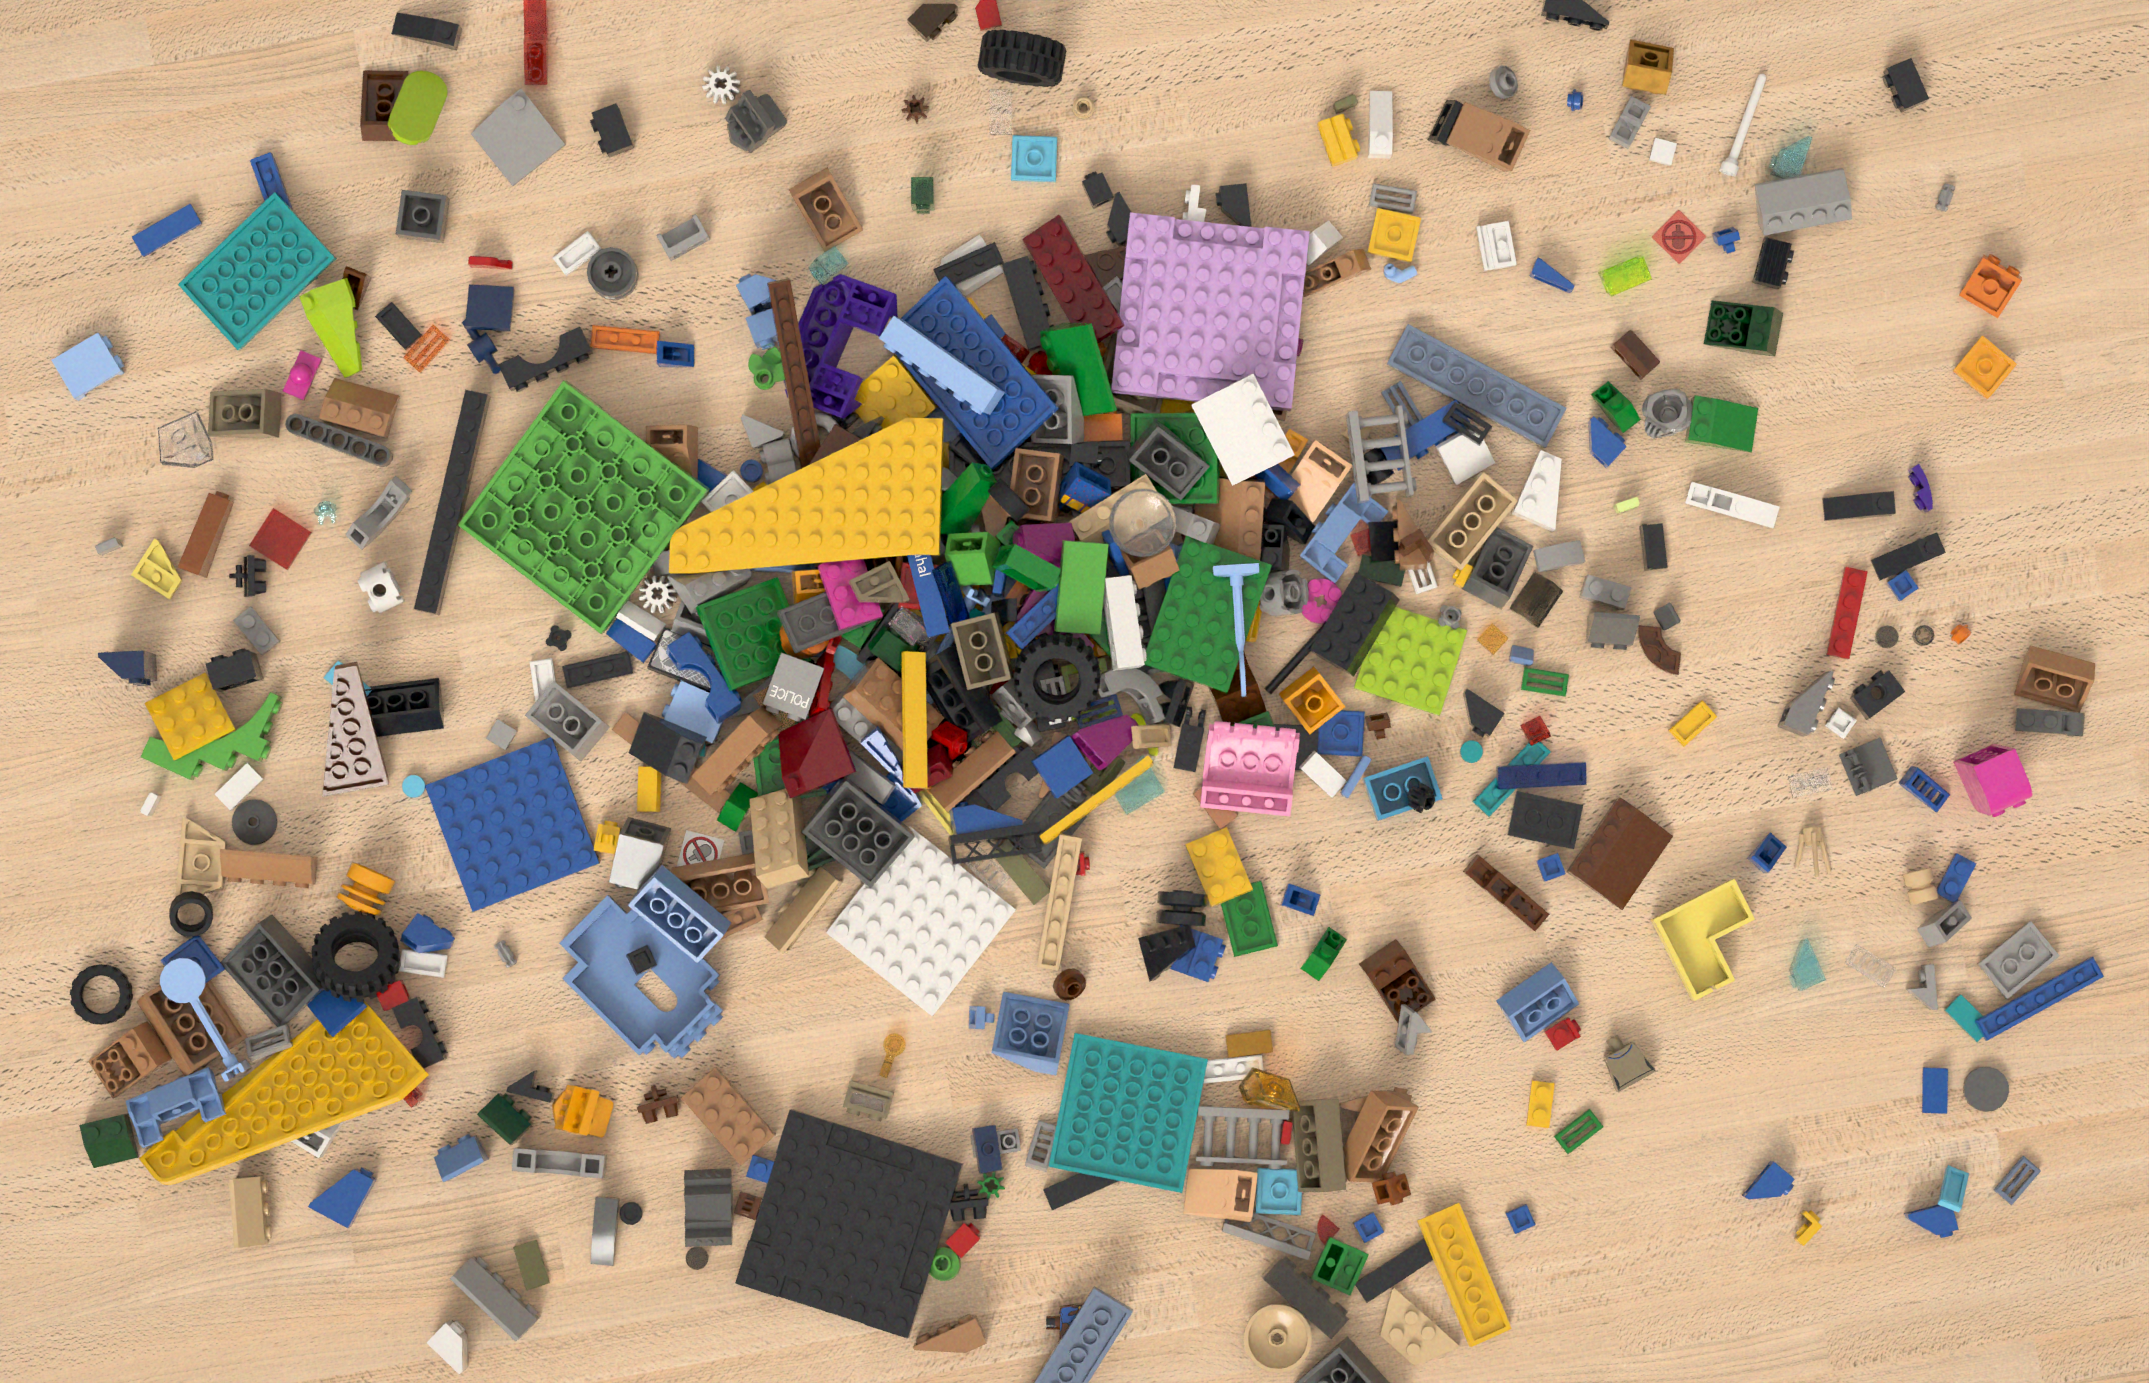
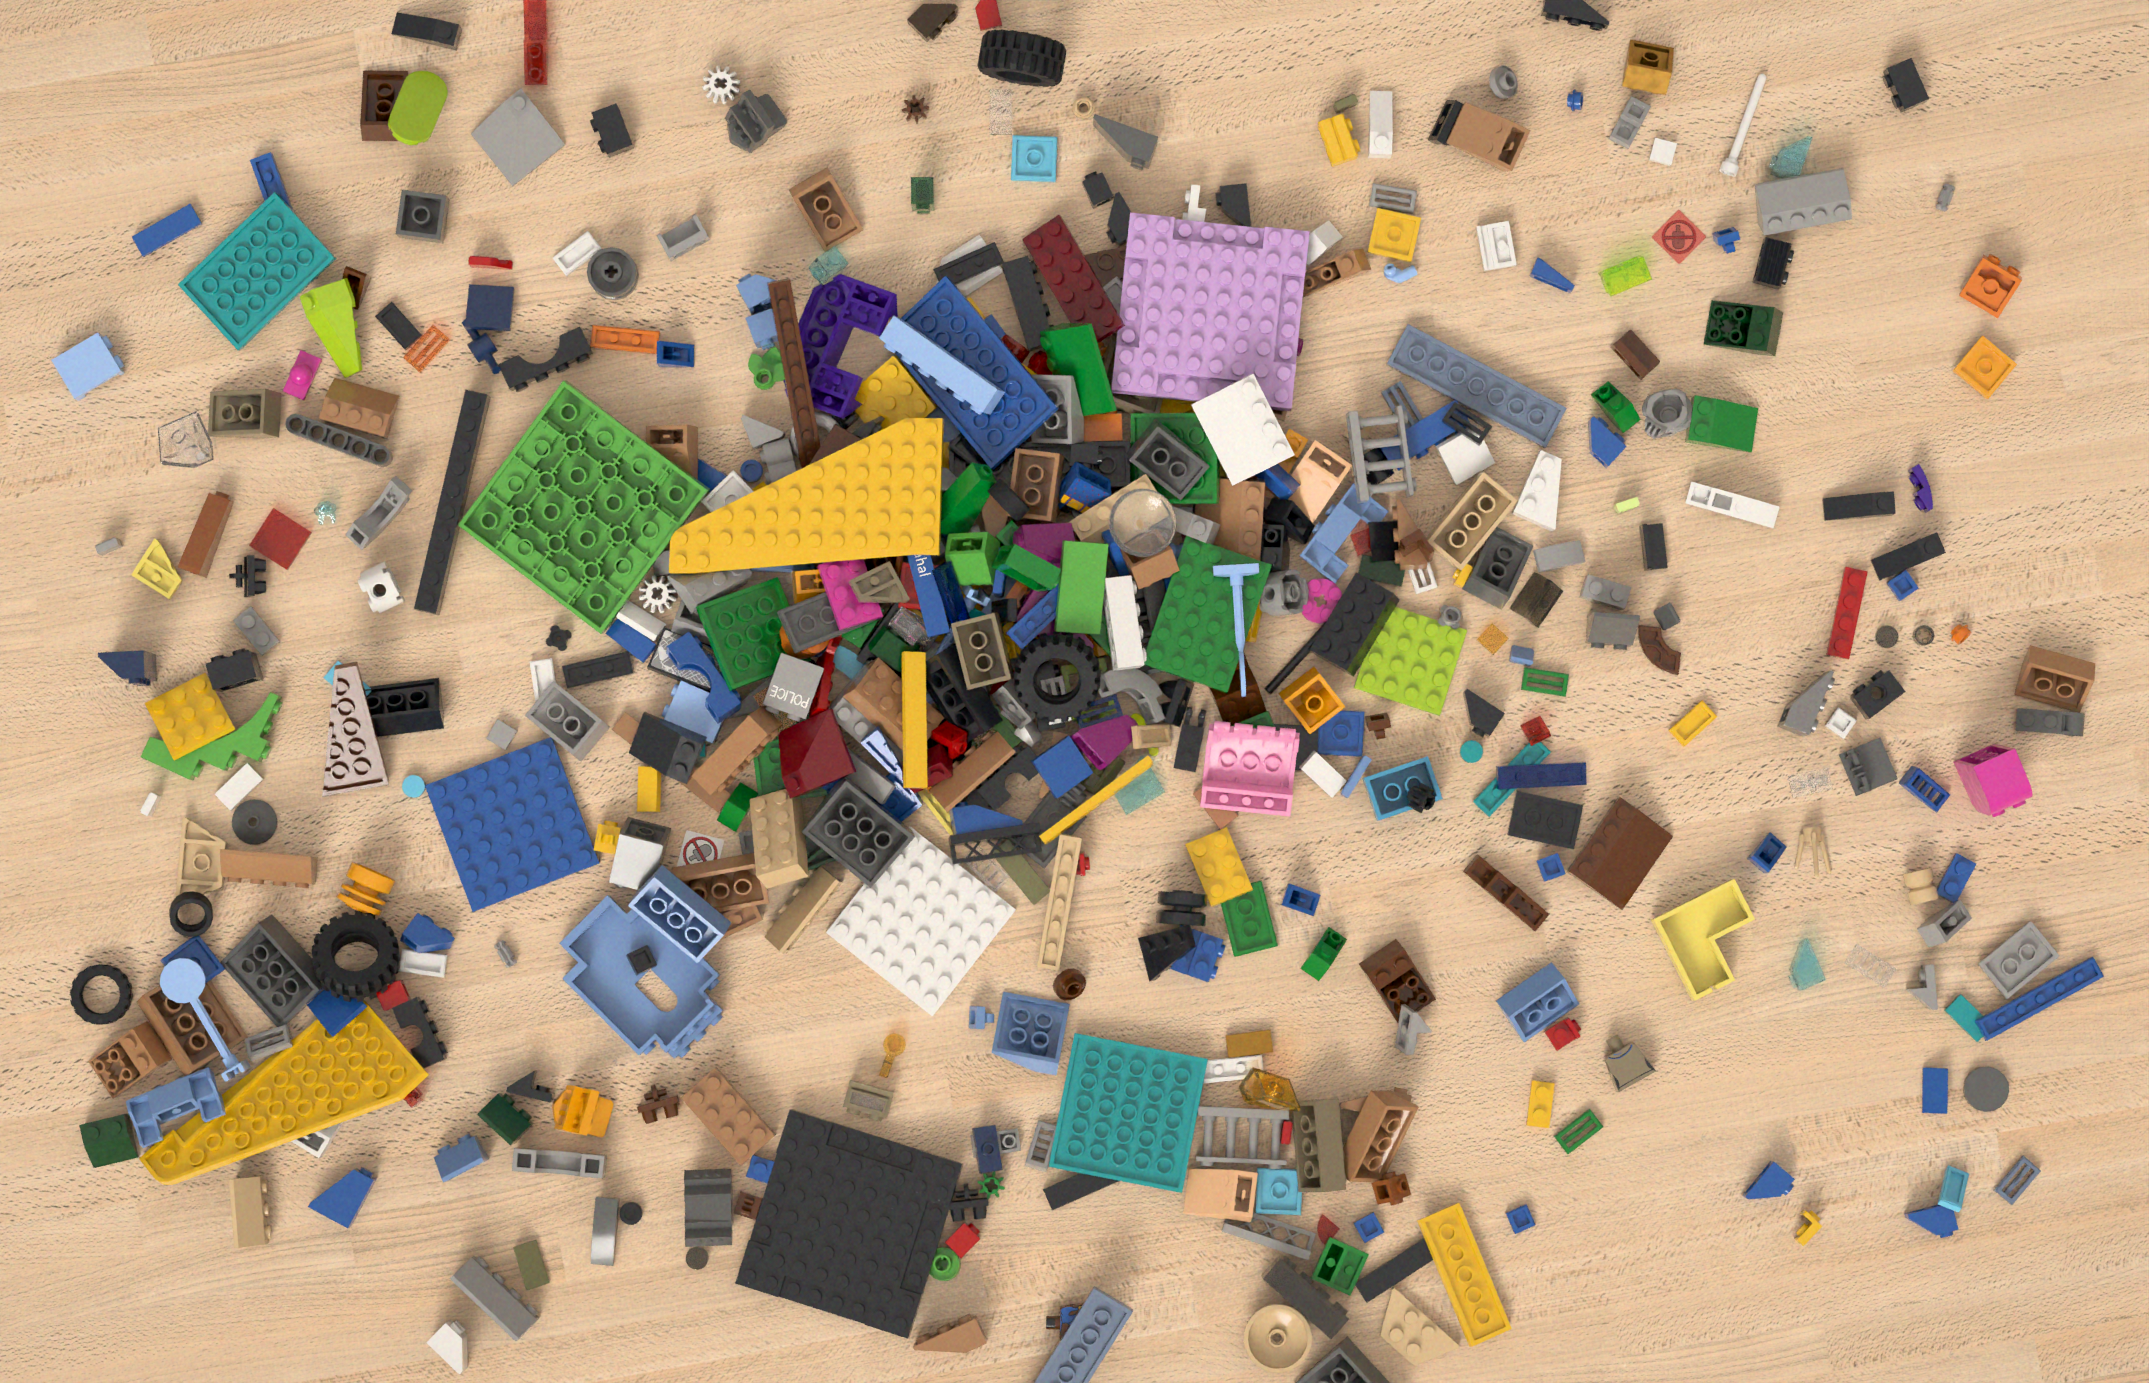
none -> dark grey slope [1093,114,1158,170]

